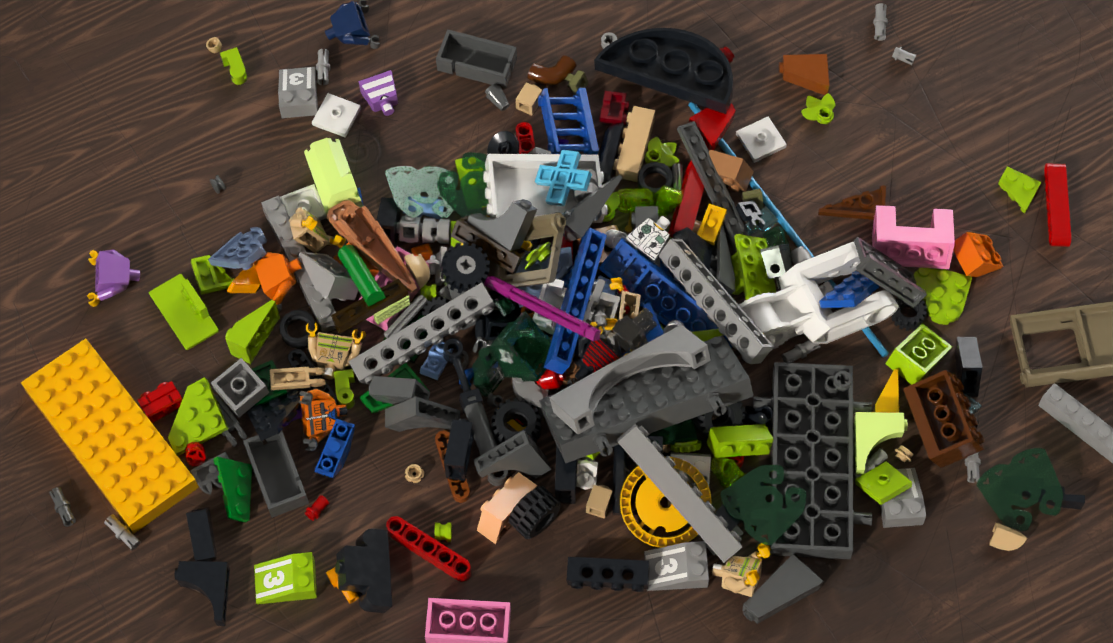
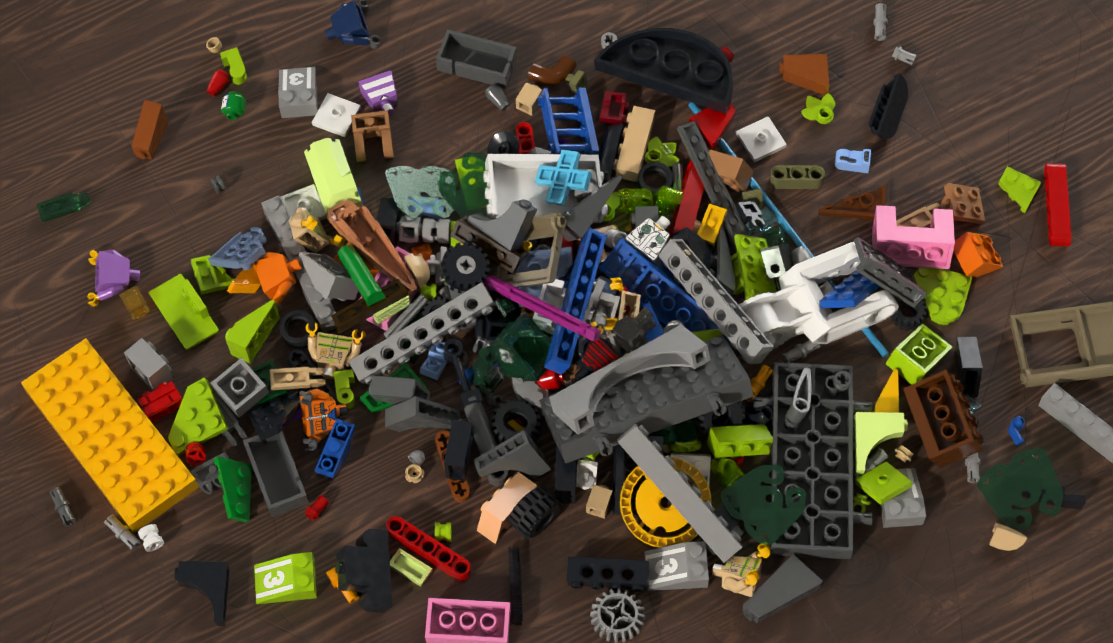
black slope [186,507,217,562] -> none
light grey pin [316,49,330,85] -> none
lime plate [524,242,551,270] -> none
none -> clear green hinge [36,192,91,223]
none -> clear yellow brick [119,286,150,320]
none -> light grey brick [124,338,173,391]
none -> dark orange slope [132,100,168,160]
none -> white wheel [138,524,164,552]
none -> red cone [206,69,230,97]
none -> green head [221,91,246,120]
none -> medium nougat brick [351,111,394,162]
none -> yellowish green tile [390,548,433,587]
none -> light grey hinge [408,450,425,466]
none -> black piece [508,547,523,625]
none -> light grey gear [590,588,645,643]
none -> light orange pin [745,365,773,403]
none -> olive beam [769,165,825,189]
none -> dark grey piece [787,367,812,423]
none -> light blue leg [835,149,871,173]
none -> lime plate [853,493,871,513]
none -> black brick [869,73,908,139]
none -> tan hinge [896,203,940,228]
none -> medium nougat plate [941,183,985,224]
none -> blue arm [1008,416,1025,446]

